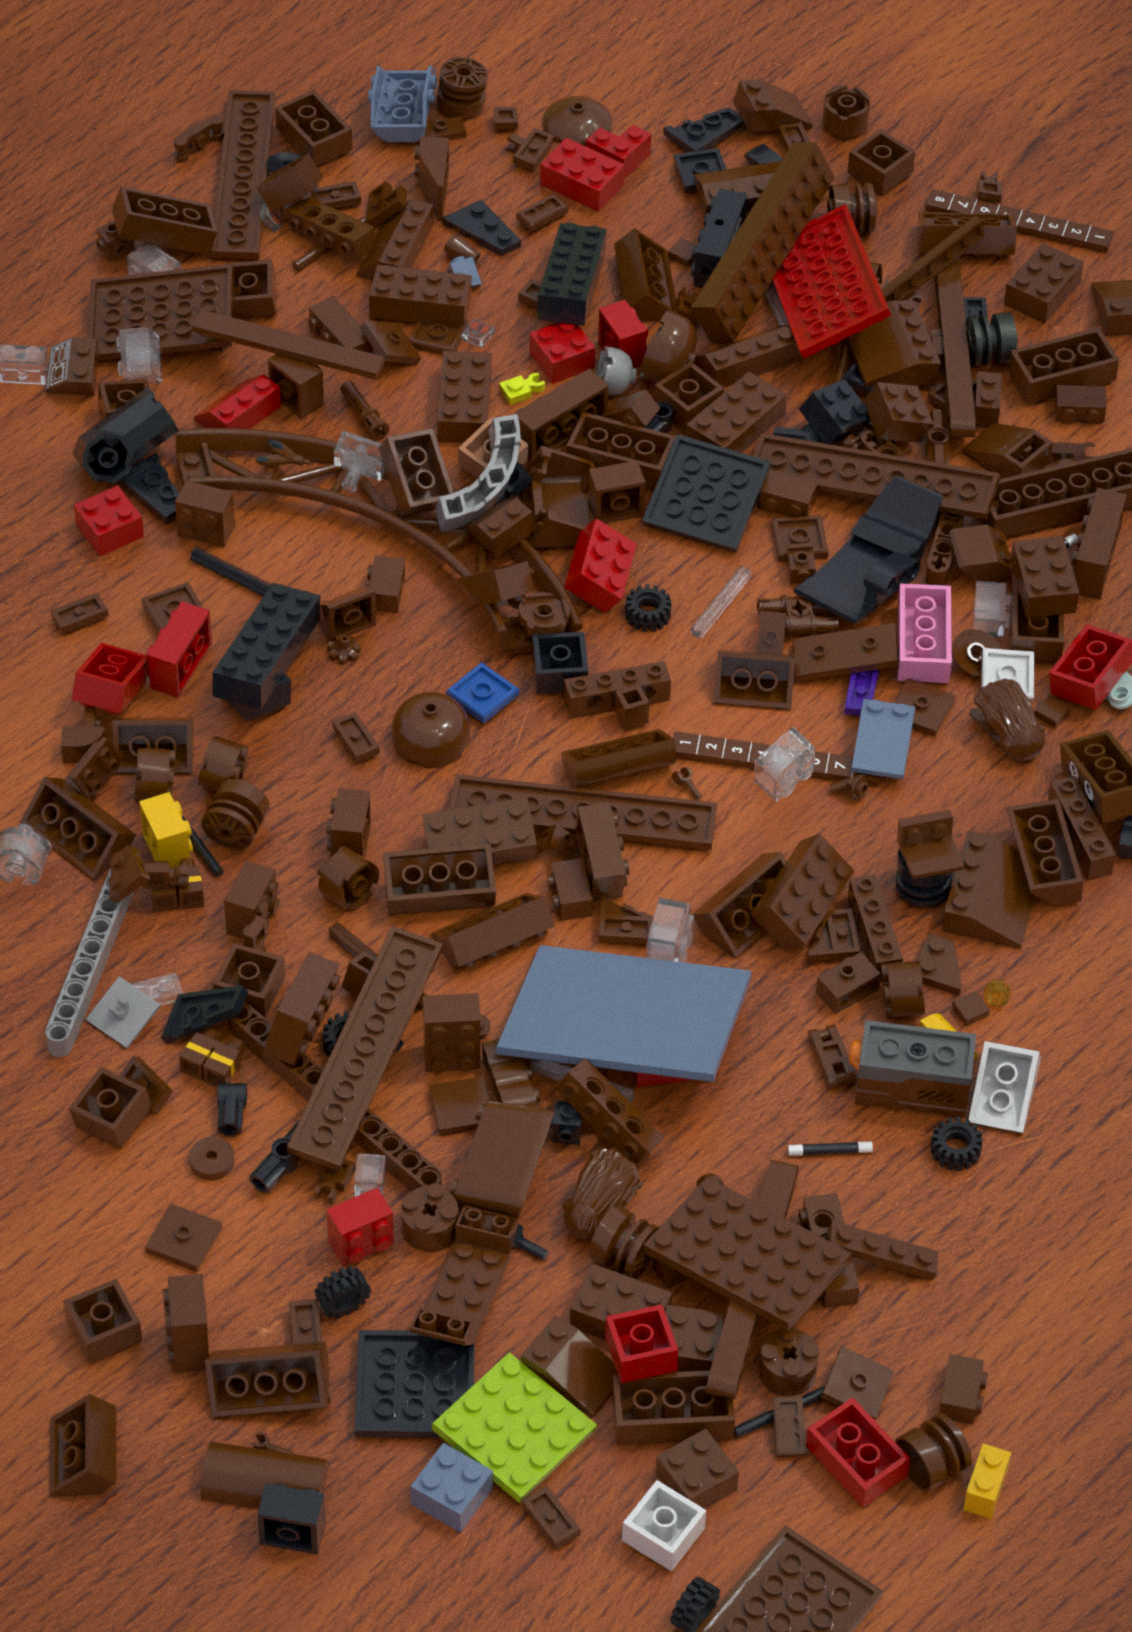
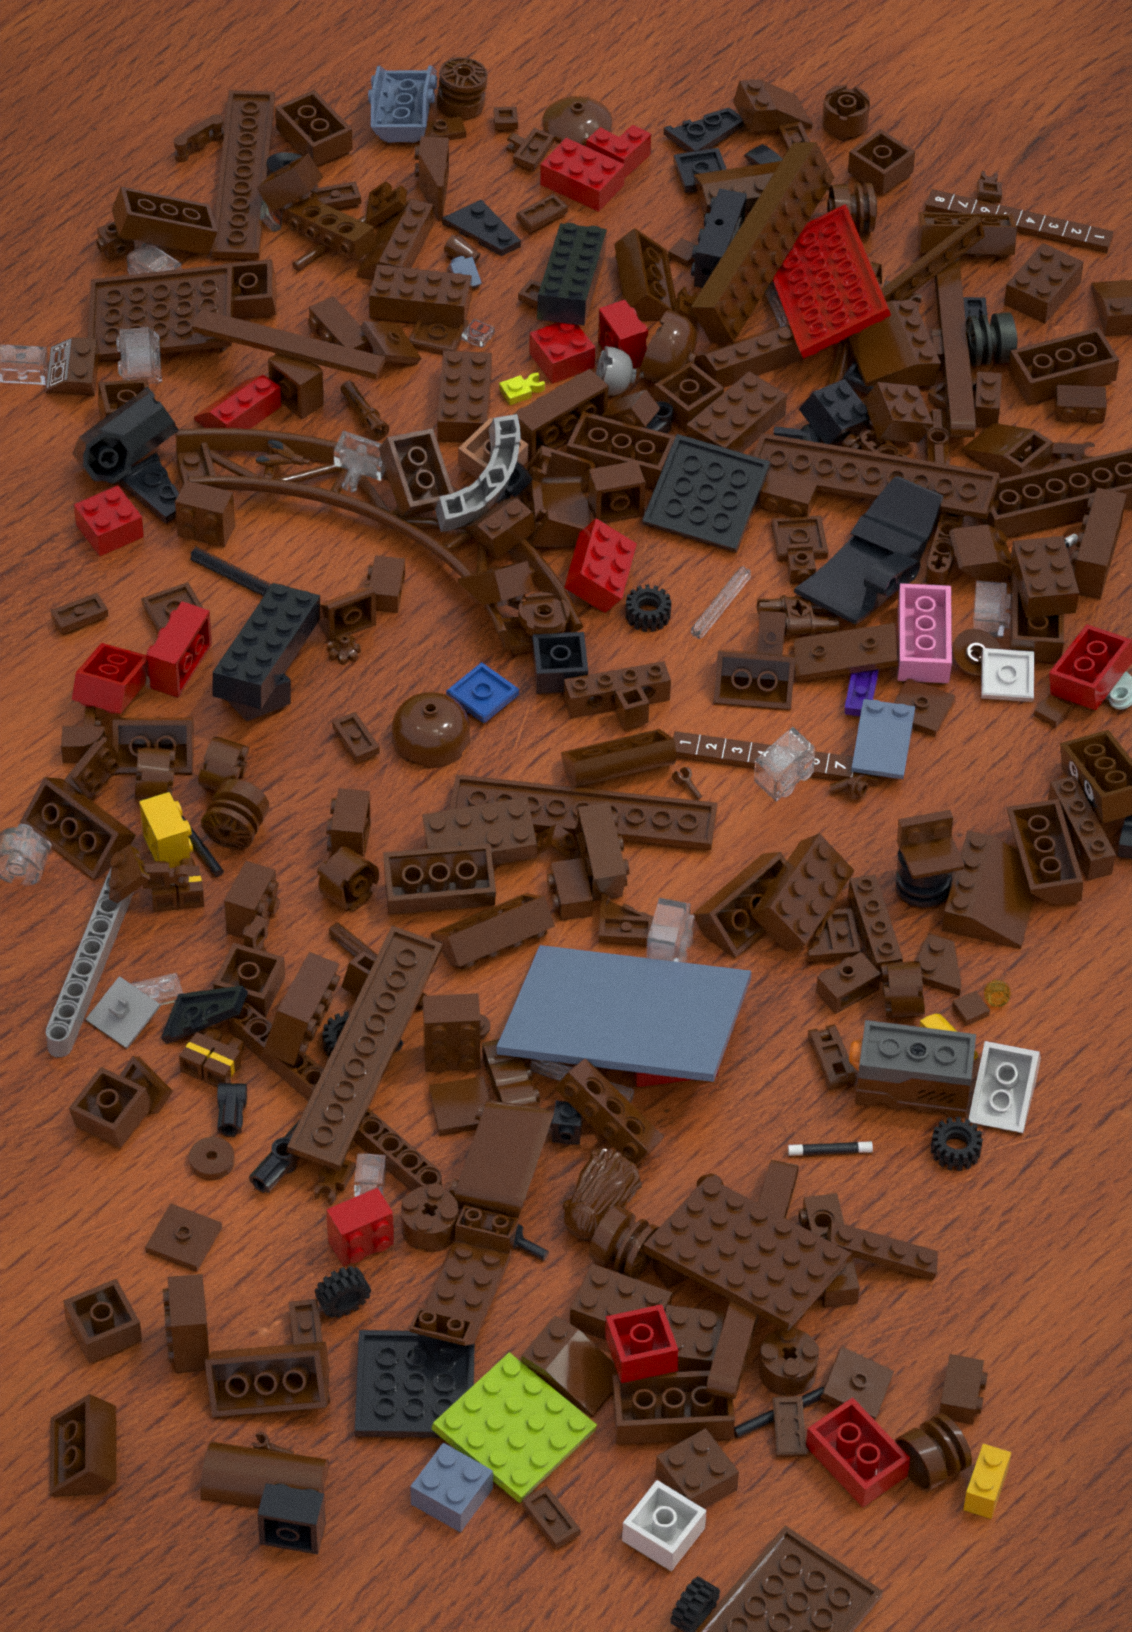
reddish brown hair [969,678,1045,763] -> none

